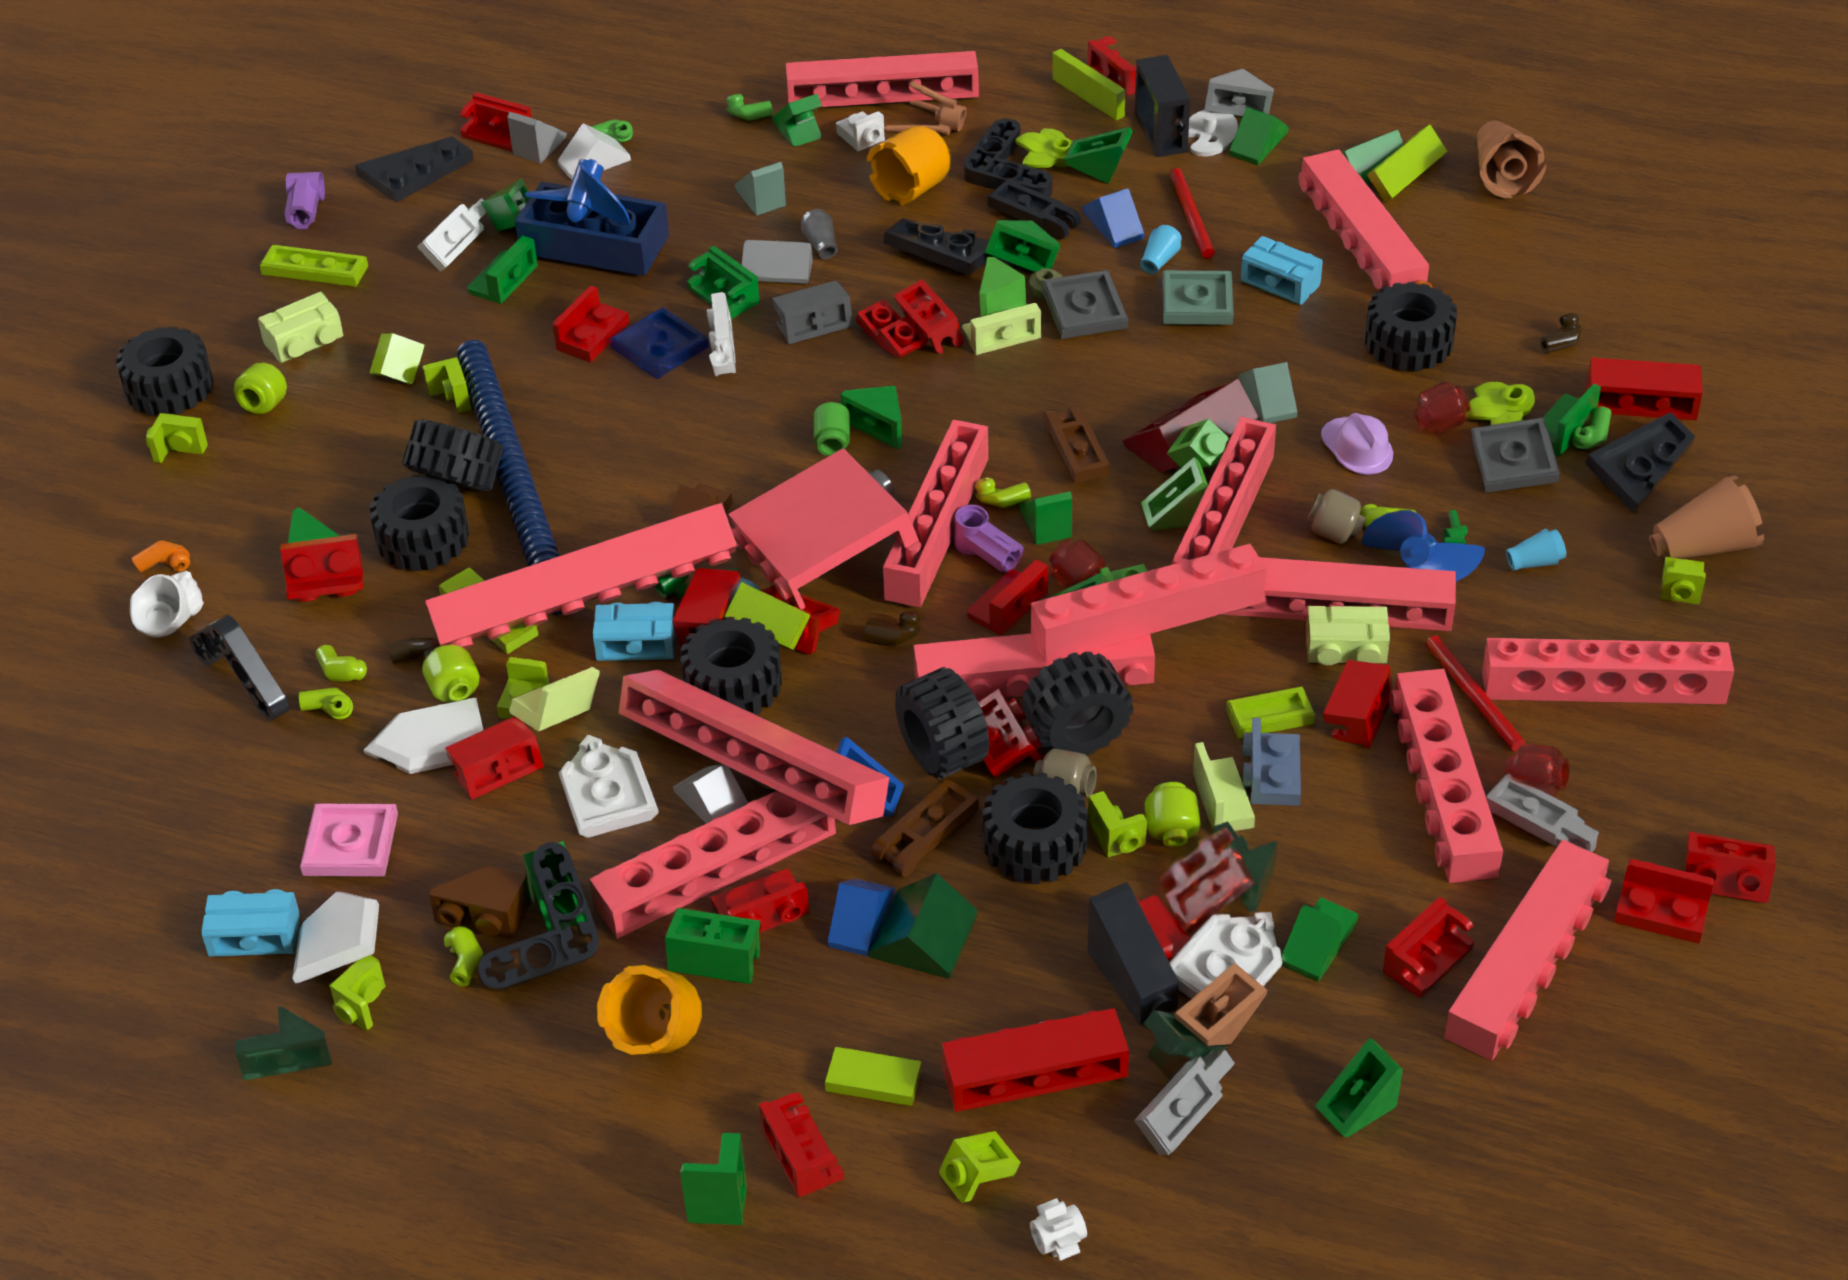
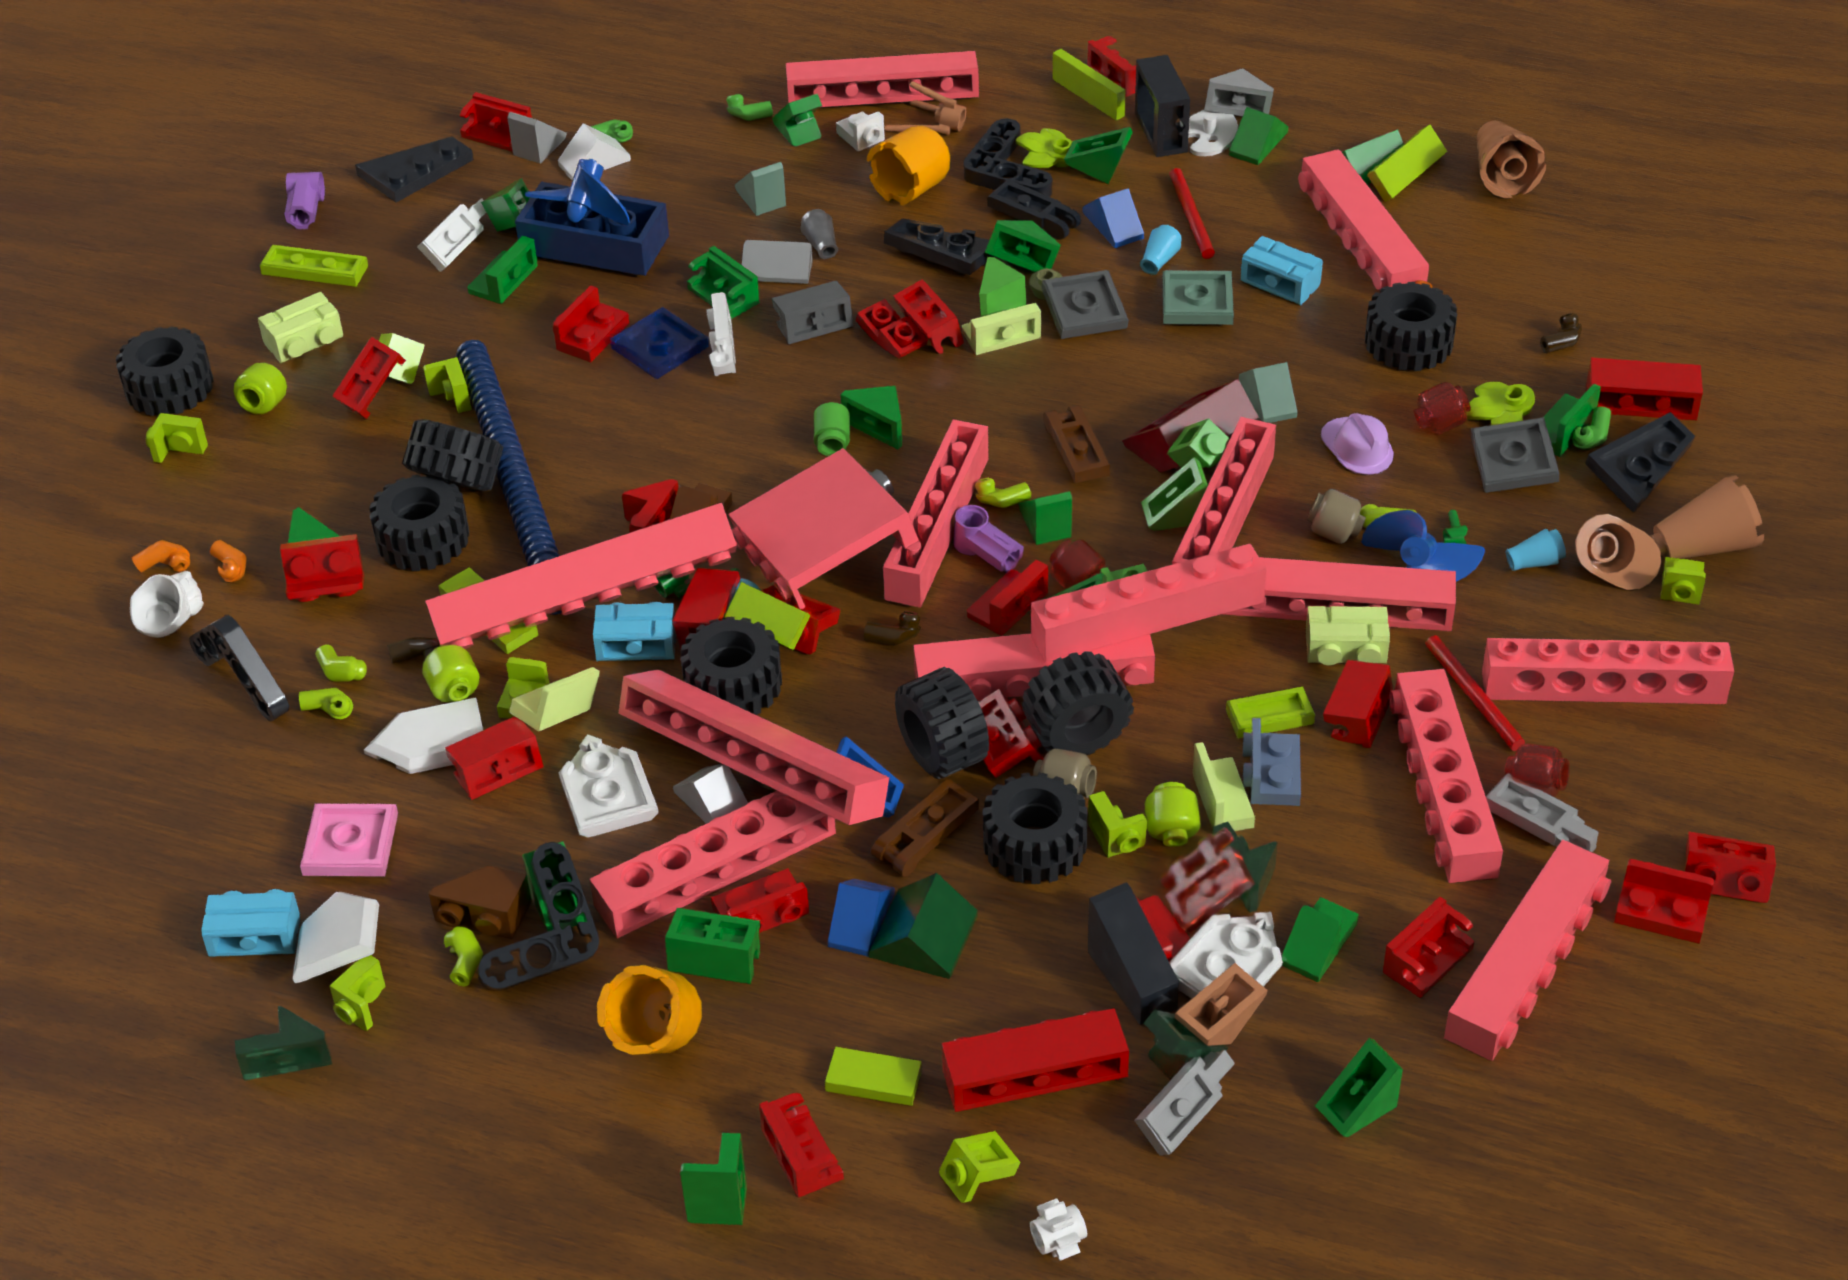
none -> orange arm [210,540,247,583]
none -> red hinge [332,337,406,420]
none -> red slope [622,479,679,533]
none -> nougat piece [1575,514,1661,590]

